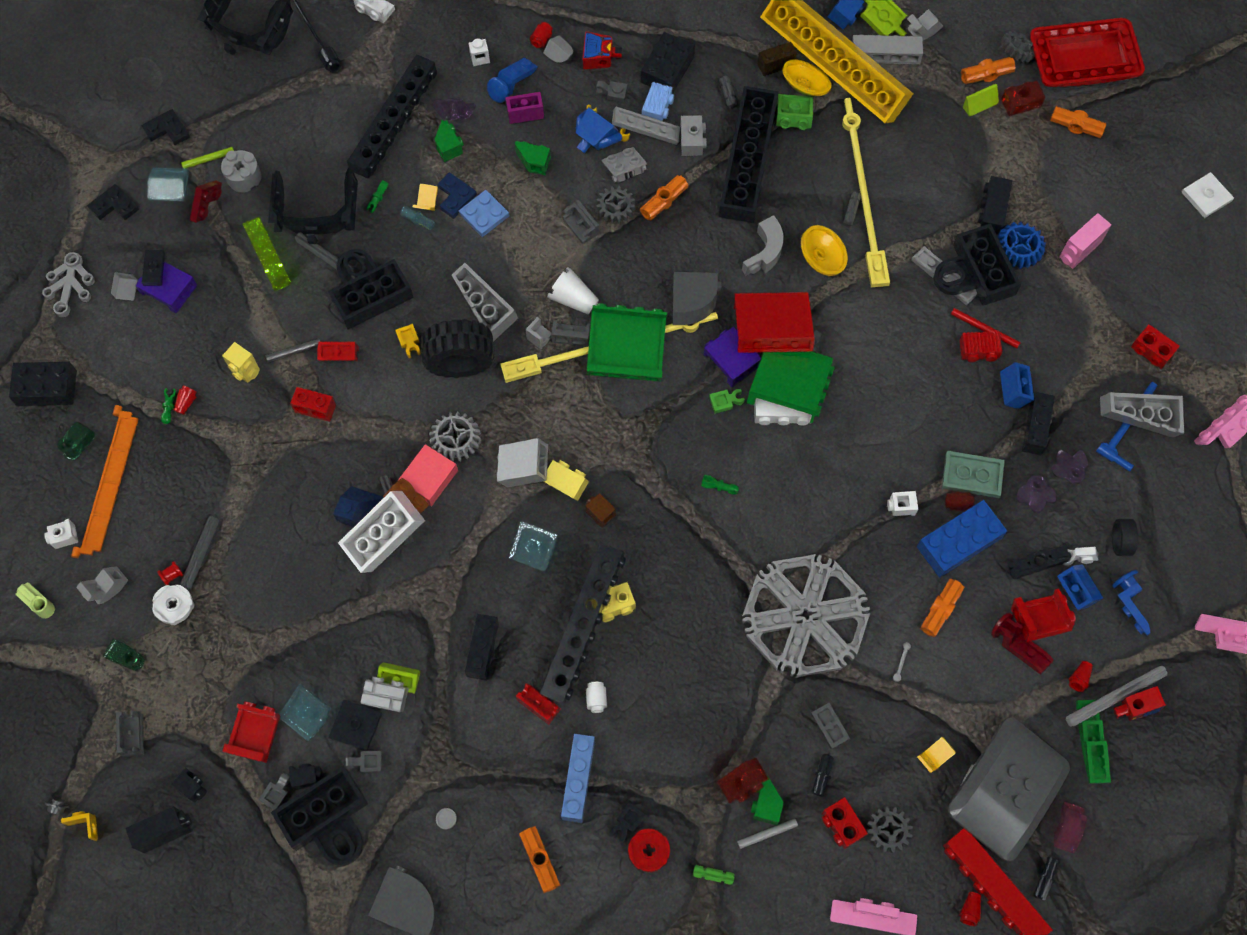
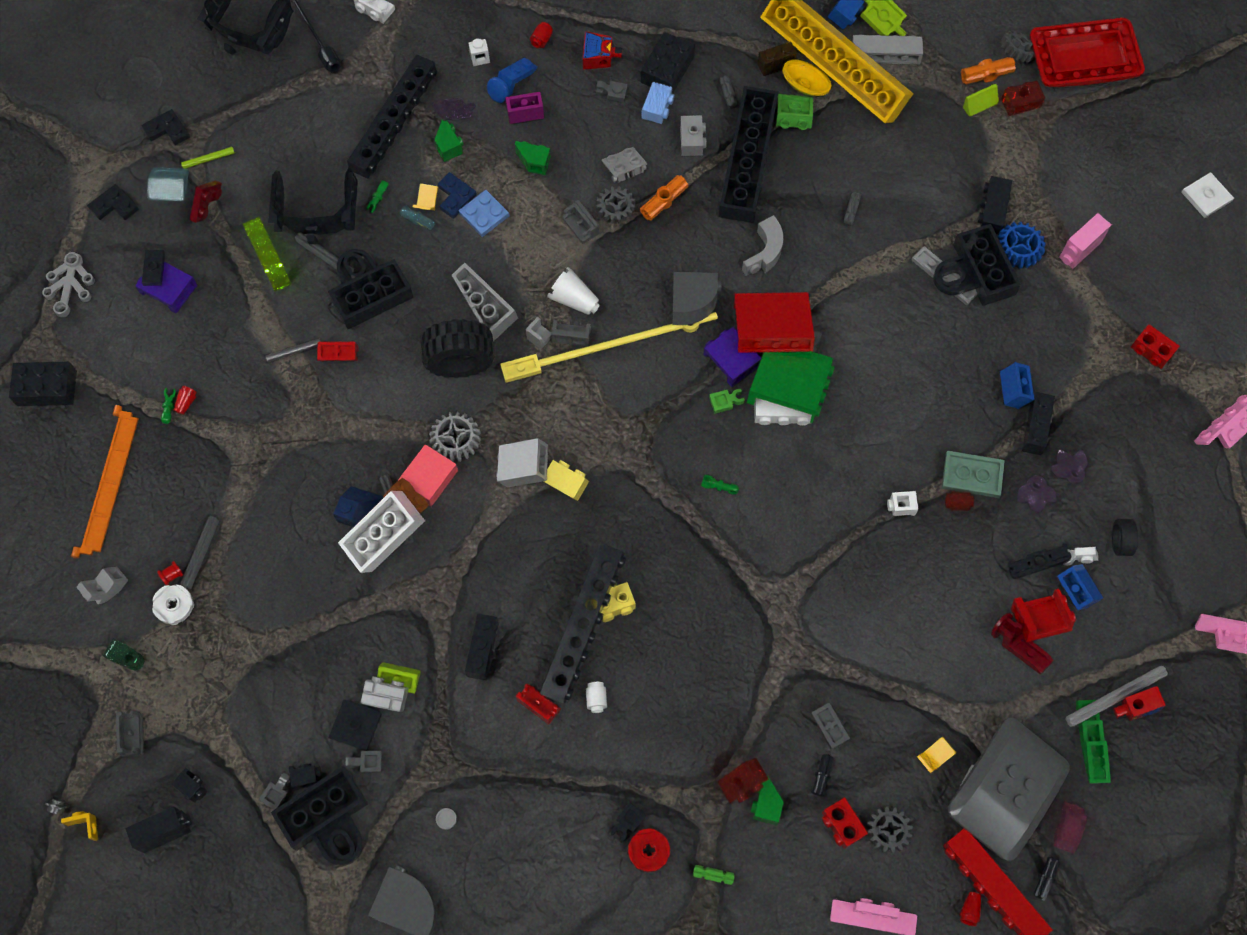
yellowish green piece [15,582,55,619] -> none
white brick [44,519,78,549] -> none
clear green piece [57,422,95,460] -> none
light grey panel [111,272,138,301] -> none
light grey brick [221,150,262,192] -> none
light yellow brick [222,342,260,383] -> none
red panel [222,701,281,763] -> none
clear light blue slope [279,684,331,741] -> none
red brick [290,387,336,422] -> none
yellow plate [395,324,421,358] -> none
clear light blue slope [509,521,558,572] -> none
orange piece [519,826,561,893] -> none
light grey brick [543,36,573,63] -> none
medium blue brick [561,734,595,823] -> none
blue torso [576,104,630,154] -> none
green panel [586,303,667,382] -> none
reddish brown brick [586,493,616,528] -> none
light grey tile [612,107,680,145] -> none
light grey bar [737,818,798,849] -> none
light grey plate [742,554,870,677] -> none
yellow dish [801,225,848,276] -> none
light yellow bar [842,98,890,288] -> none
light grey hinge [893,642,911,682] -> none
light grey brick [907,9,943,41] -> none
blue brick [917,500,1007,578] -> none
orange piece [920,579,965,637] -> none
red bar [951,308,1021,349] -> none
red brick [960,332,1002,362] -> none
orange piece [1050,106,1106,138] -> none
red cone [1069,661,1093,692] -> none
blue bar [1096,382,1157,472] -> none
light grey wedge [1100,392,1184,437] -> none
blue piece [1112,570,1150,637] -> none

